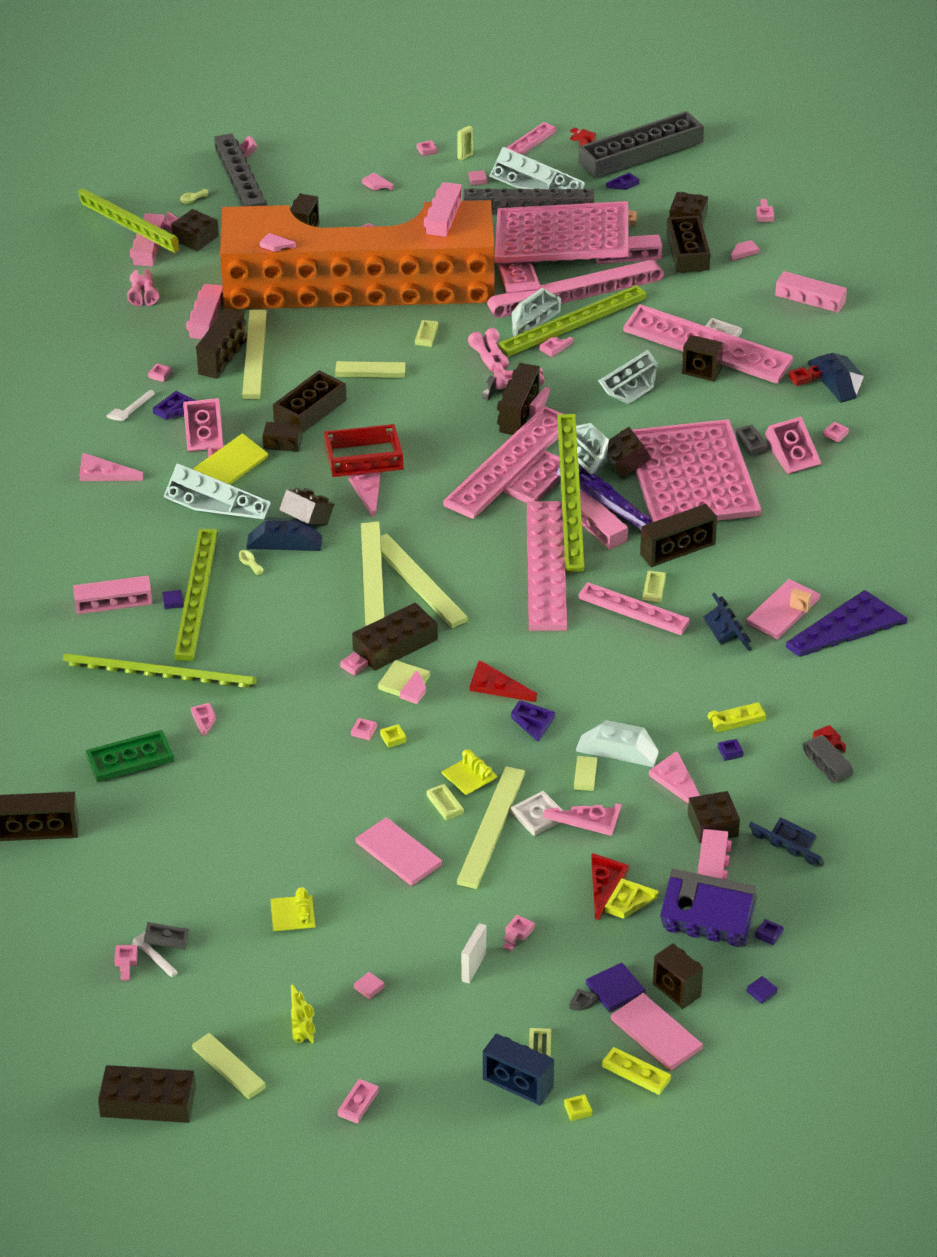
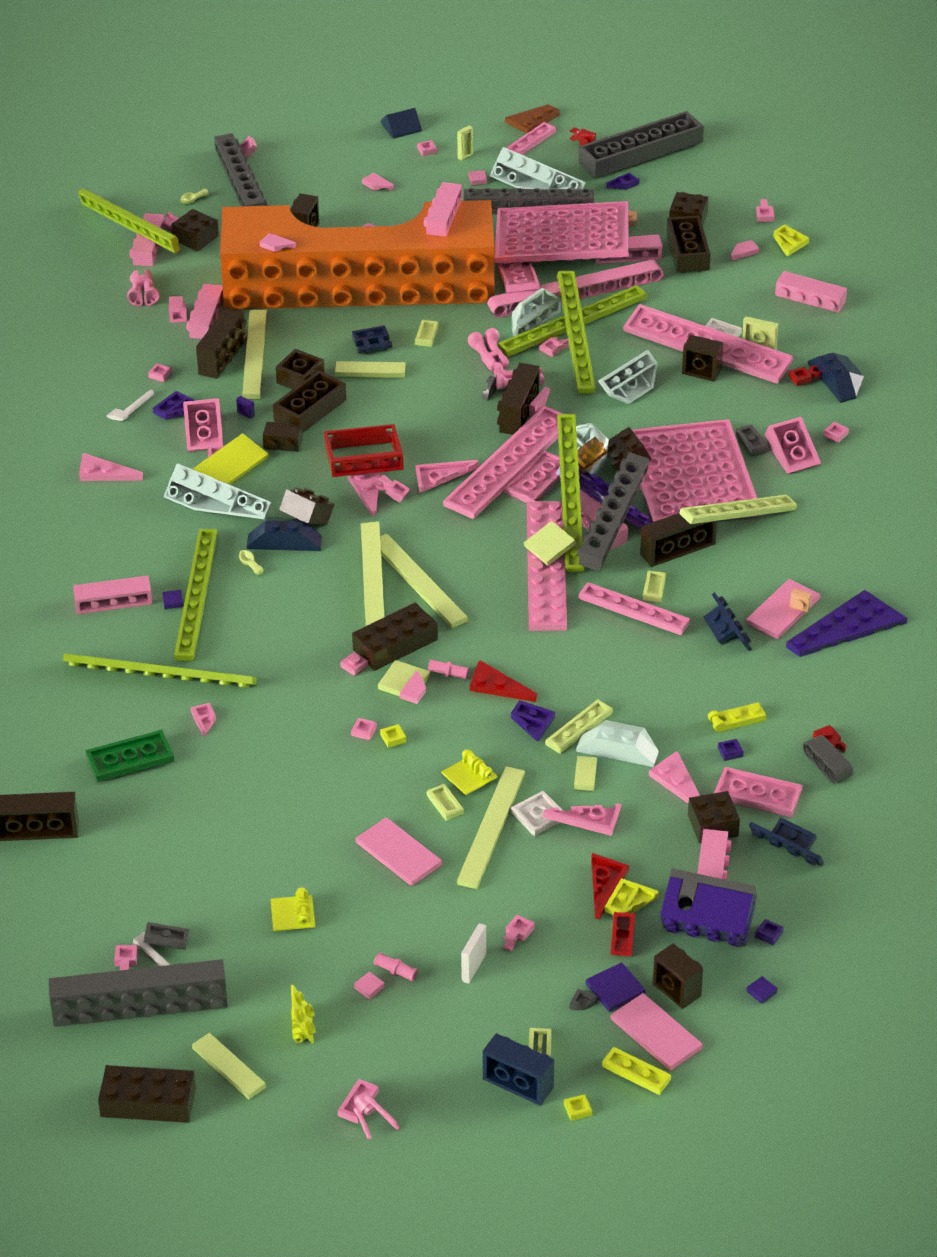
none -> dark grey brick [49,959,228,1027]
none -> bright pink brick [169,296,187,323]
none -> dark purple tile [236,396,255,419]
none -> dark brown brick [276,349,325,390]
none -> dark blue plate [352,325,392,354]
none -> bright pink plant [354,1091,400,1139]
none -> bright pink pin [374,952,418,982]
none -> bright pink plate [376,475,410,503]
none -> dark blue slope [381,108,422,139]
none -> bright pink wing [415,460,478,493]
none -> bright pink pin [428,659,469,680]
none -> dark orange wing [505,104,560,134]
none -> yellowish green tile [524,521,576,566]
none -> yellowish green tile [546,699,613,754]
none -> lime plate [557,271,595,394]
none -> dark grey brick [577,452,650,572]
none -> clear orange piece [578,437,608,472]
none -> red arch [610,912,635,956]
none -> yellowish green tile [679,495,797,524]
none -> bright pink tile [714,767,803,818]
none -> yellowish green tile [742,316,779,350]
none -> neon yellow wing [773,224,809,256]

